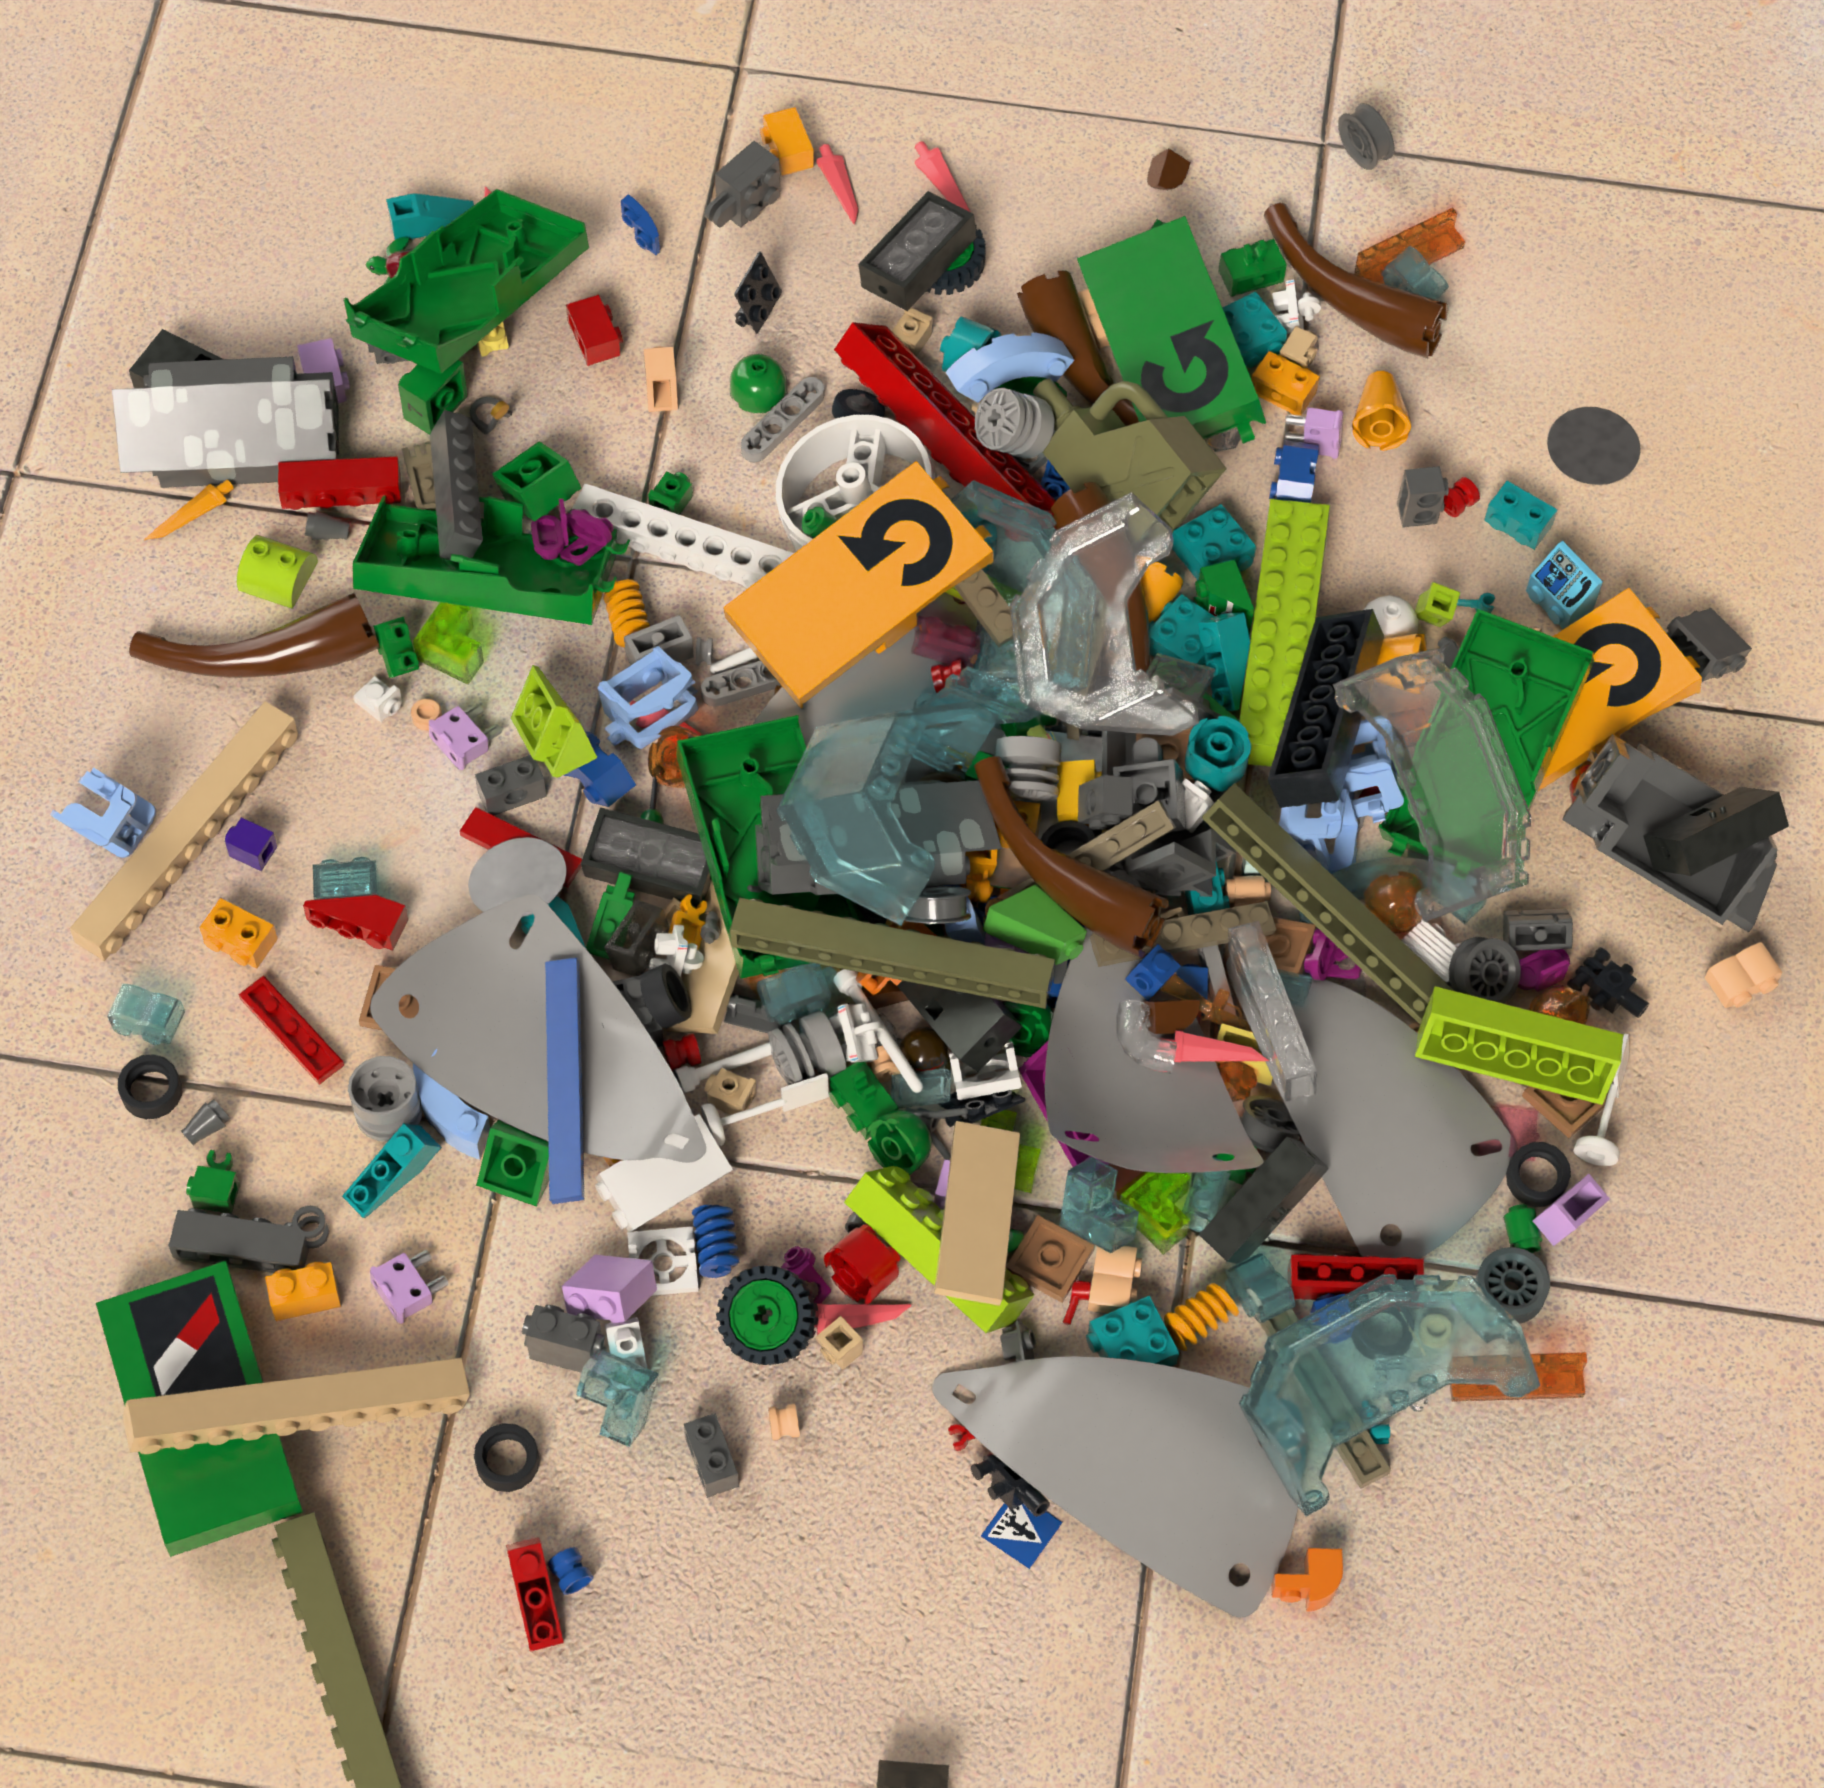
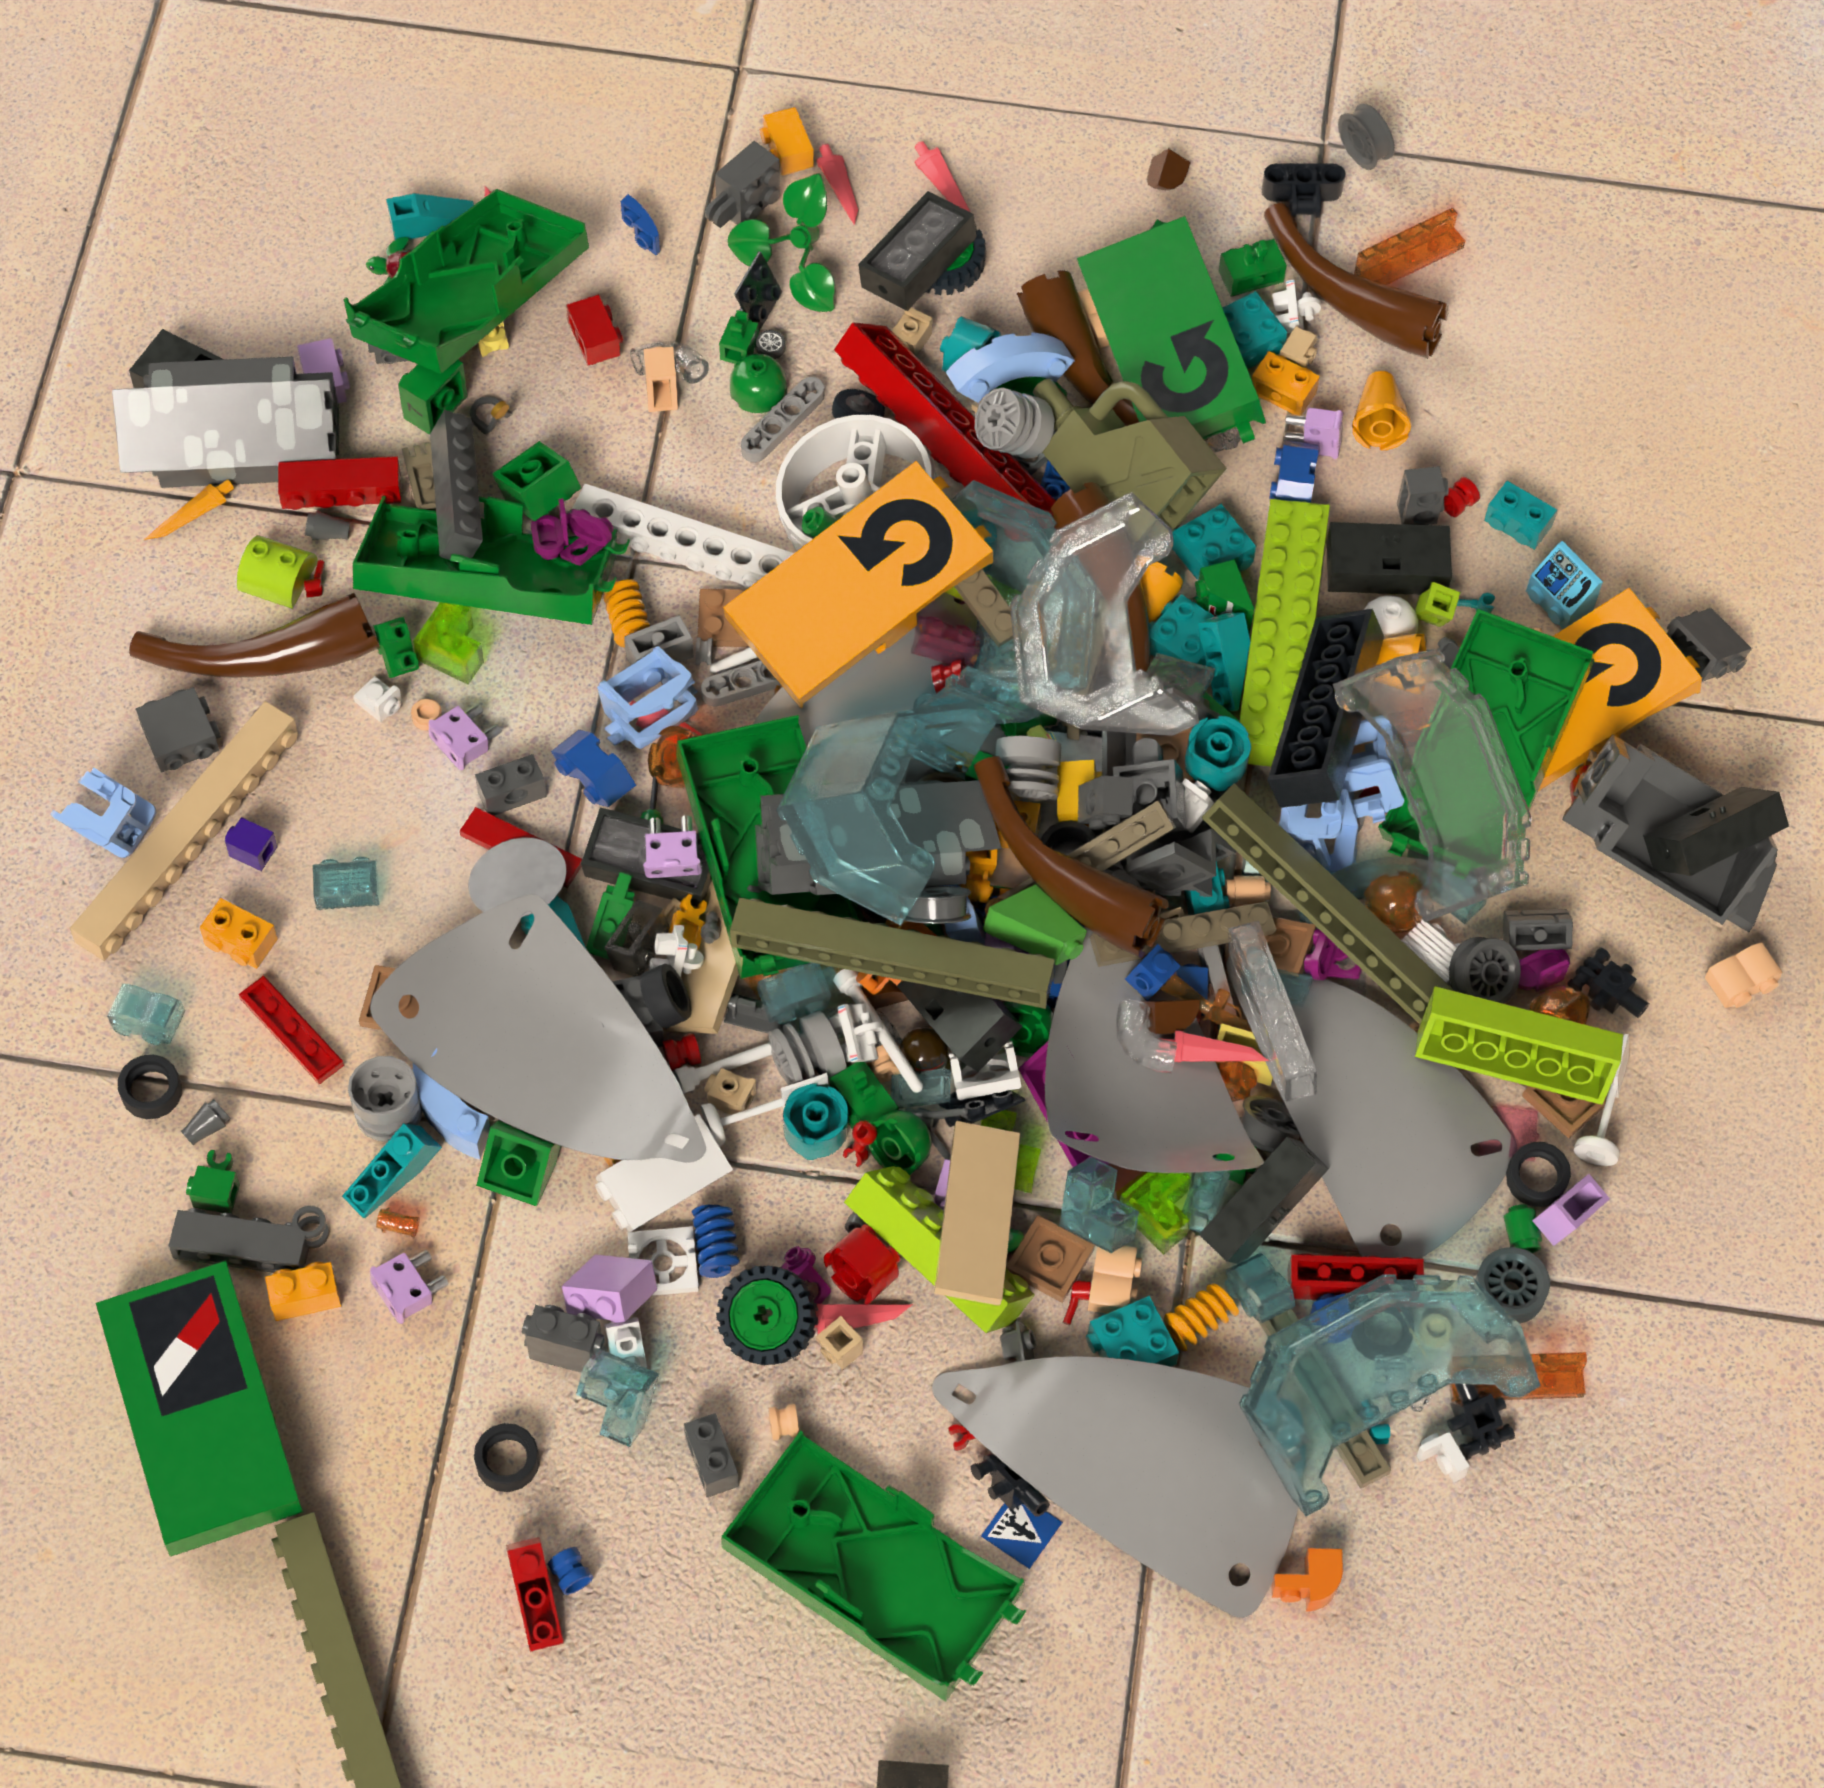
tan brick [123,1358,470,1454] -> none
red slope [303,895,408,951] -> none
lime slope [511,665,597,778] -> none
tile [545,958,585,1204] -> none
green brick [648,471,693,515] -> none
clear light blue brick [1381,246,1449,300] -> none
flat silver sticker [1547,407,1640,485] -> none
none -> dark grey brick [135,687,221,773]
none -> red hand [304,560,325,598]
none -> clear orange pin [376,1207,420,1238]
none -> clear cylinder [630,341,709,384]
none -> lavender piece [643,815,702,878]
none -> medium nougat plate [697,589,749,647]
none -> green brick [719,310,759,364]
none -> green piece [721,1430,1026,1702]
none -> green plant [727,173,835,312]
none -> dark grey tile [756,330,785,359]
none -> teal brick [783,1084,848,1160]
none -> red arm [843,1120,877,1167]
none -> black beam [1261,163,1346,218]
none -> pearl dark grey brick [1326,522,1452,595]
none -> white bracket [1417,1432,1470,1483]
none -> black piece [1447,1371,1515,1460]

